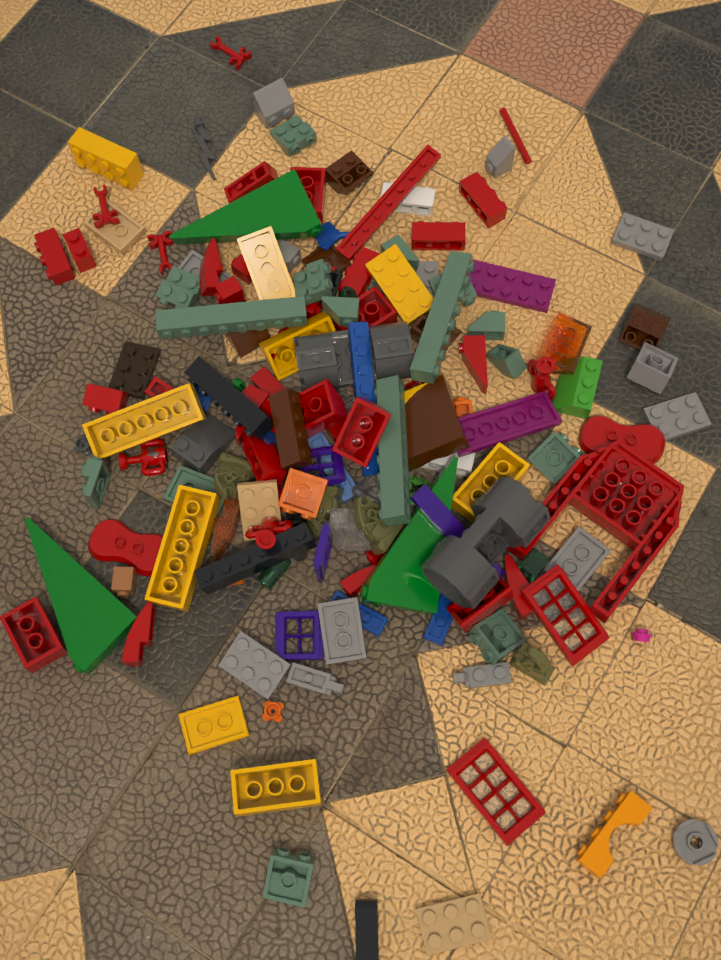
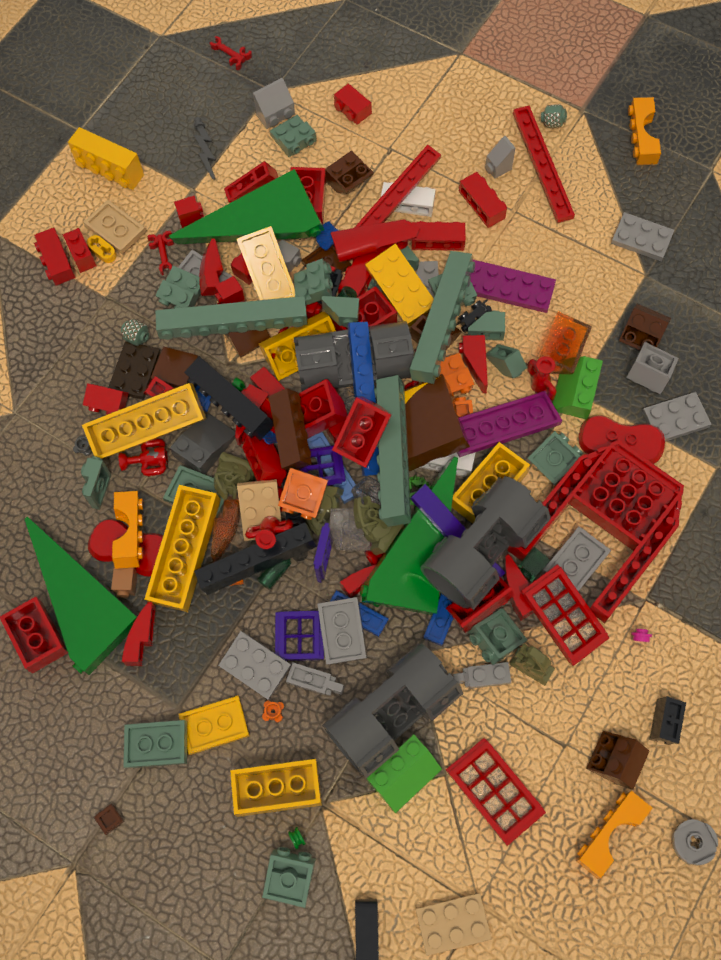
red bar [92,185,120,229] -> none
red bar [499,107,532,164] -> none
none -> yellow beam [87,235,117,263]
none -> reddish brown tile [94,804,125,835]
none -> light orange arch [112,491,143,569]
none -> sand green head [121,319,149,346]
none -> sand green plate [124,720,187,768]
none -> reddish brown tile [151,346,198,388]
none -> red brick [174,196,204,228]
none -> green bush [288,827,306,850]
none -> dark grey cylinder [322,643,464,778]
none -> red panel [330,219,420,263]
none -> red brick [334,83,372,125]
none -> bright green slope [366,734,442,814]
none -> orange plate [440,353,475,398]
none -> black hinge [456,299,492,333]
none -> red plate [513,105,575,223]
none -> sand green head [541,104,567,128]
none -> reddish brown slope [586,731,649,790]
none -> light orange arch [628,97,661,165]
none -> black hinge [649,696,686,745]

